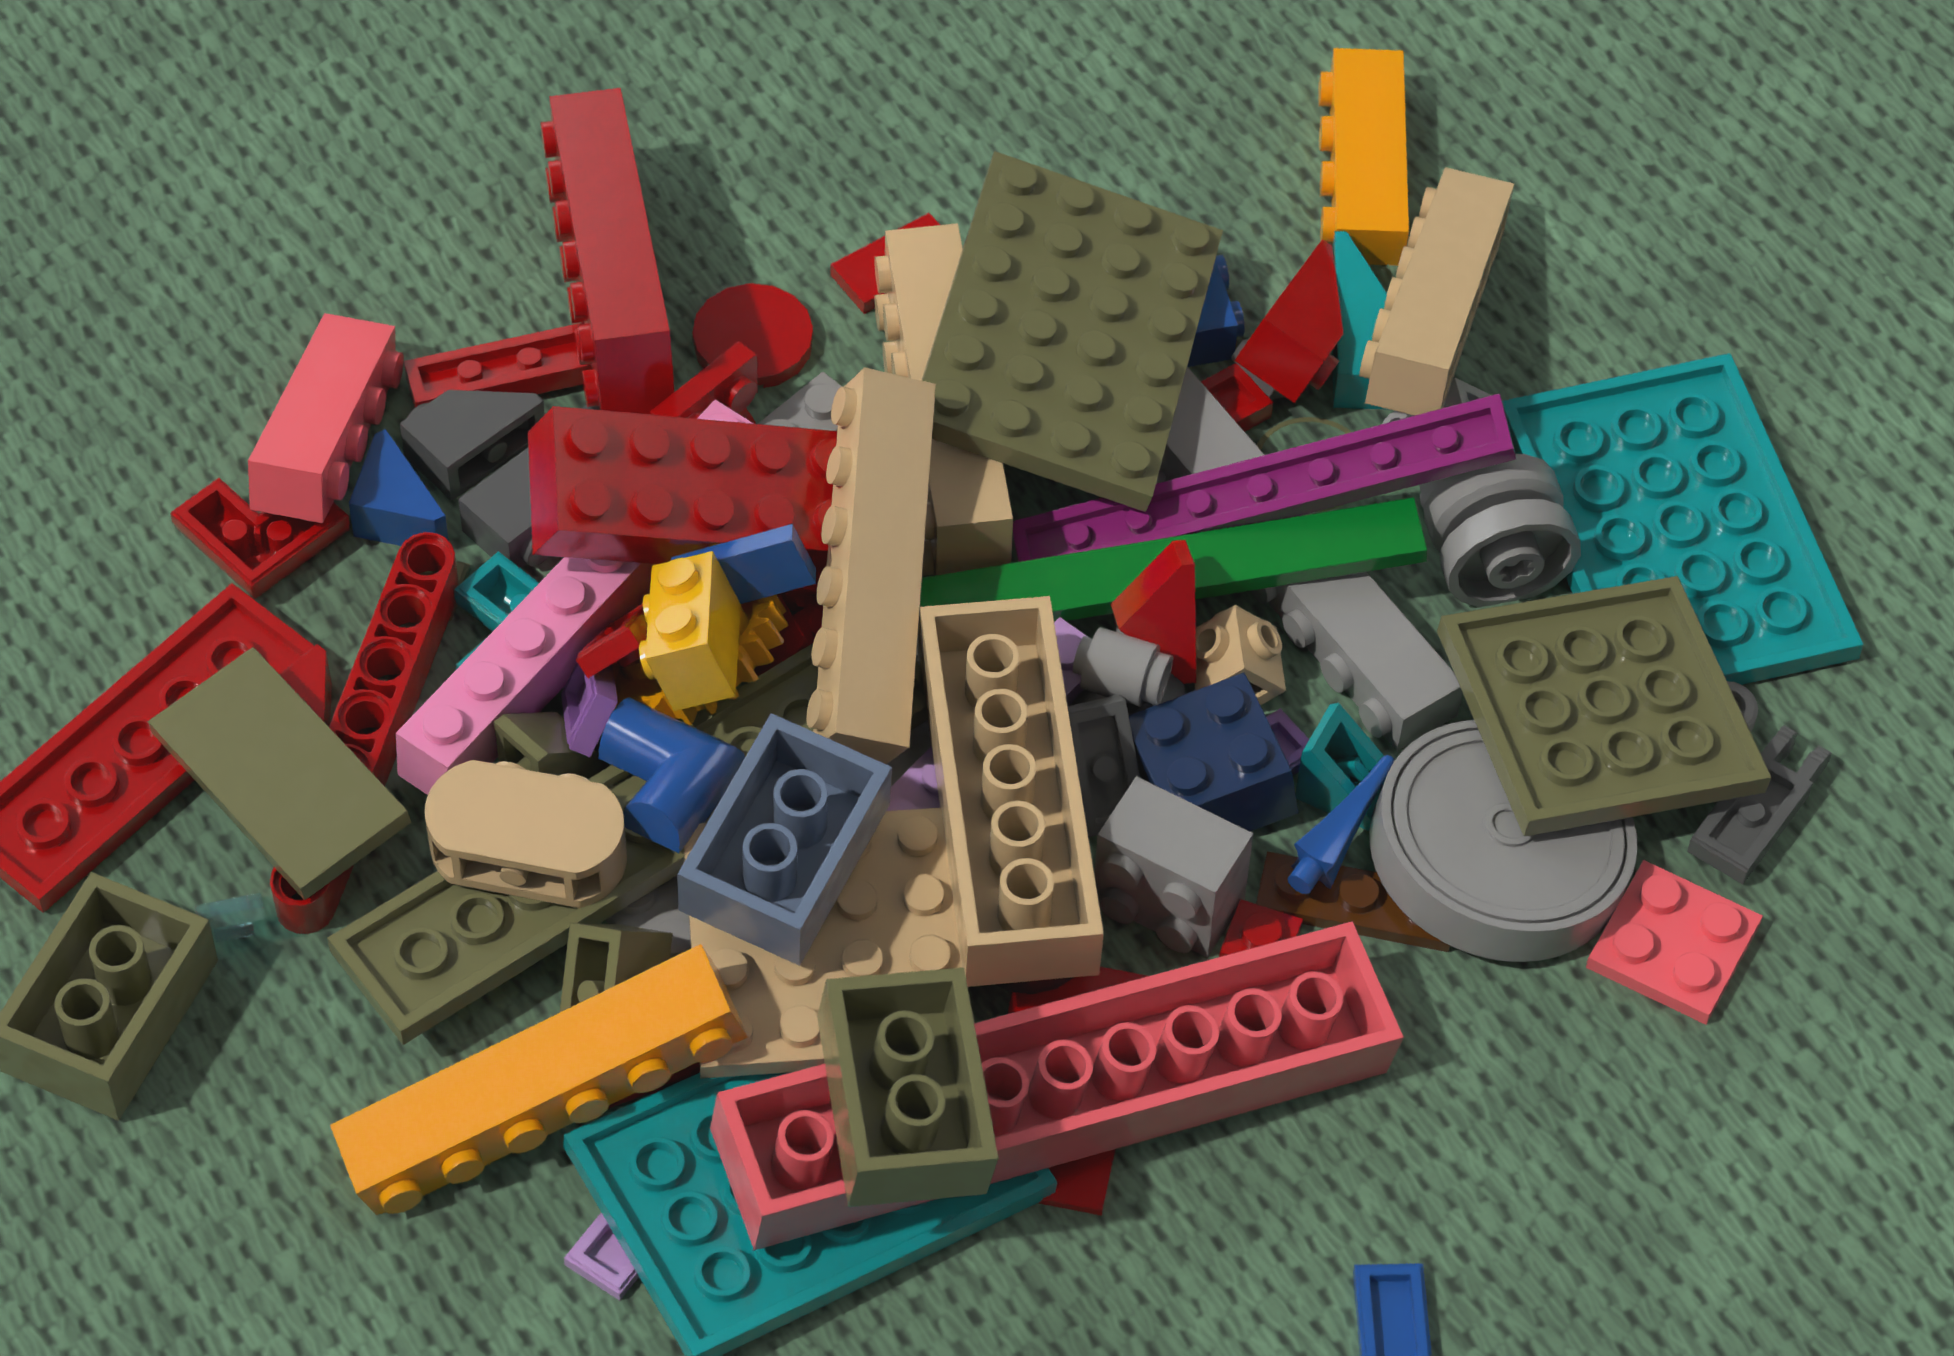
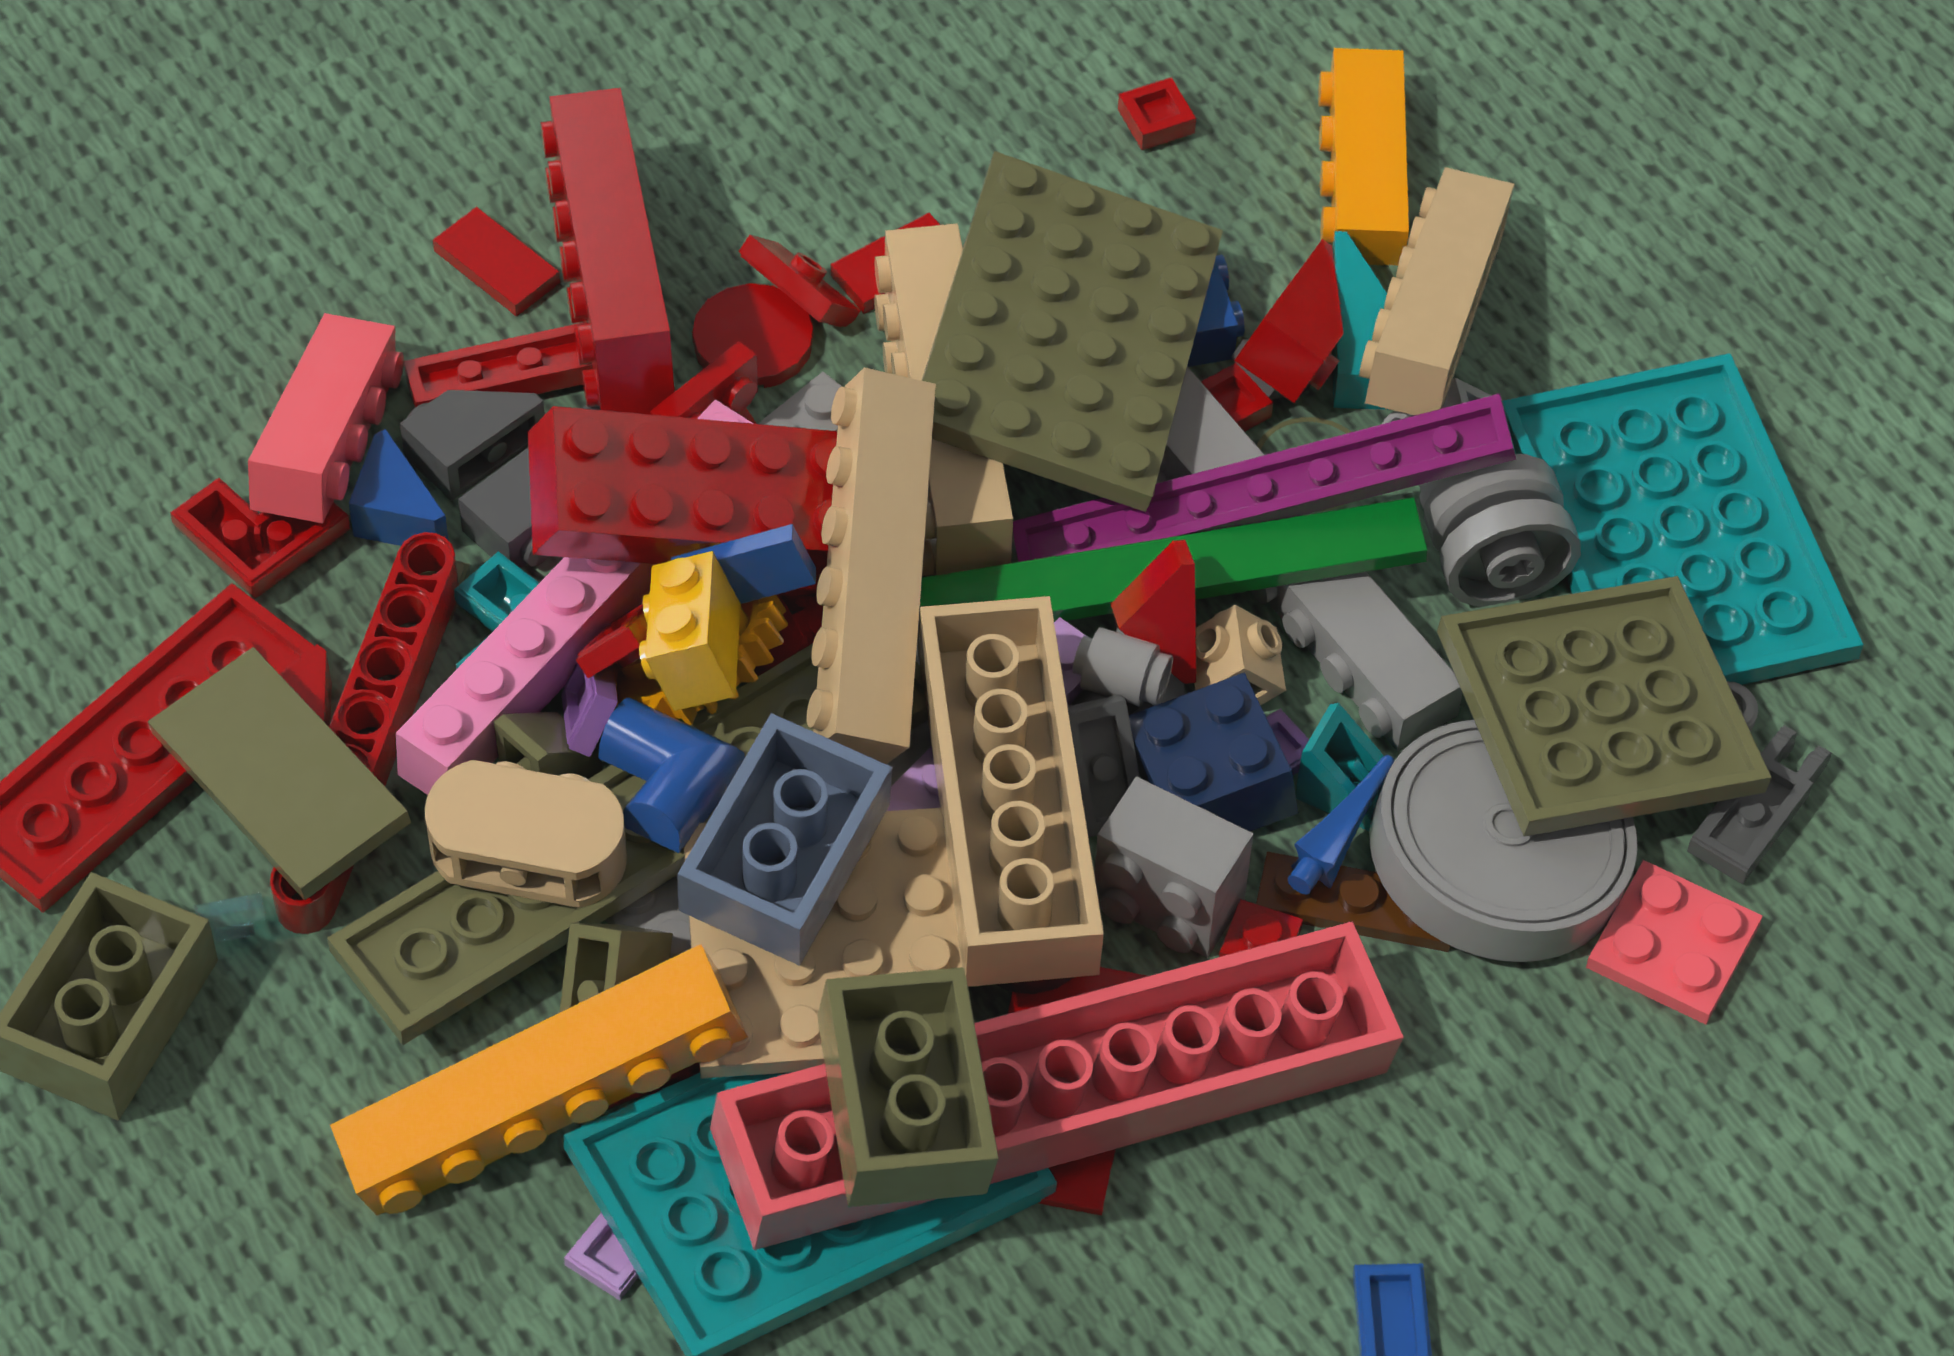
none -> red tile [433,206,560,317]
none -> red plate [738,234,861,327]
none -> red plate [1118,77,1196,150]

